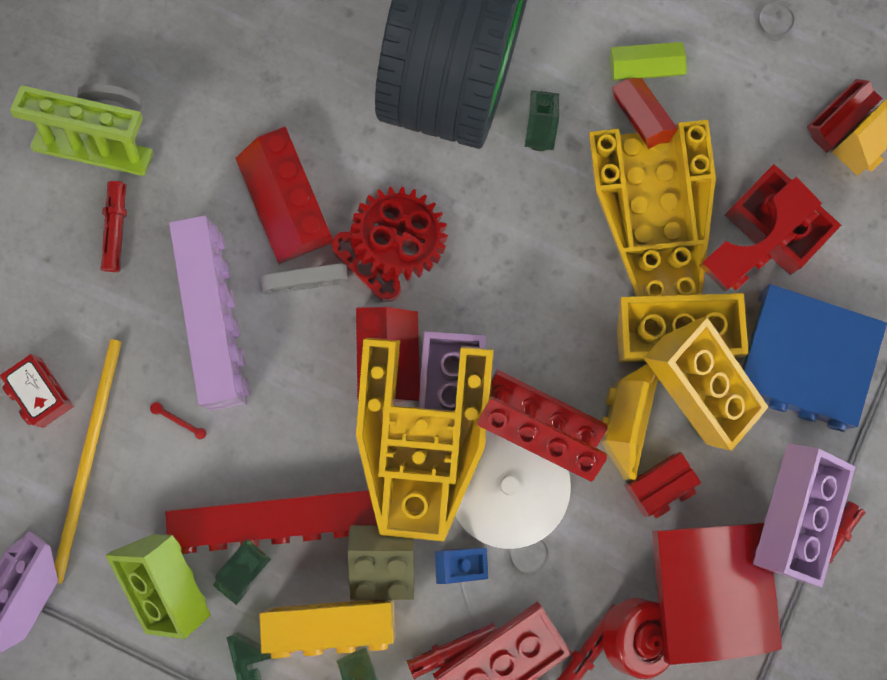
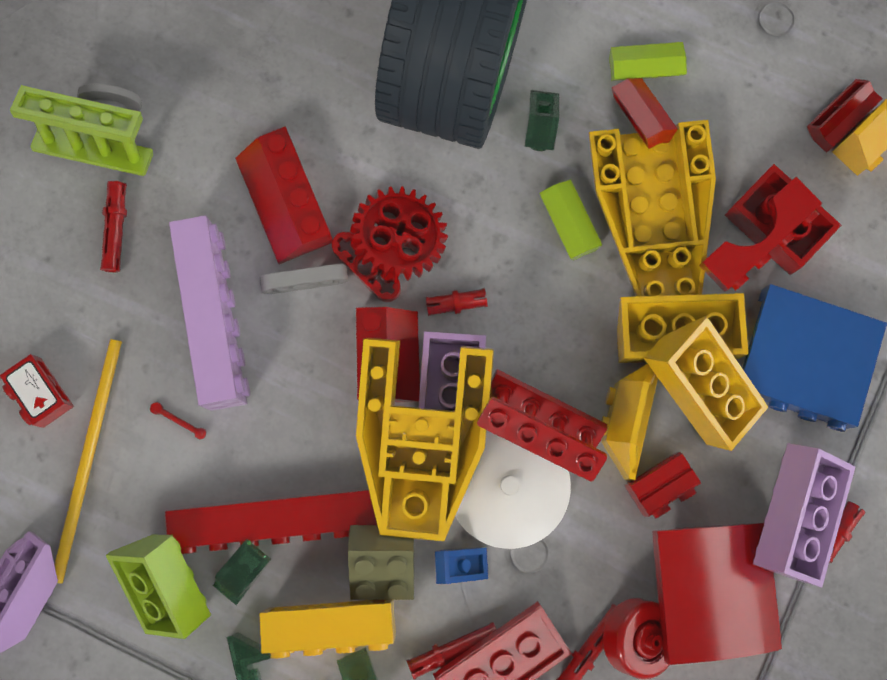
none -> red pin [425,288,488,316]
none -> lime piece [539,179,602,261]

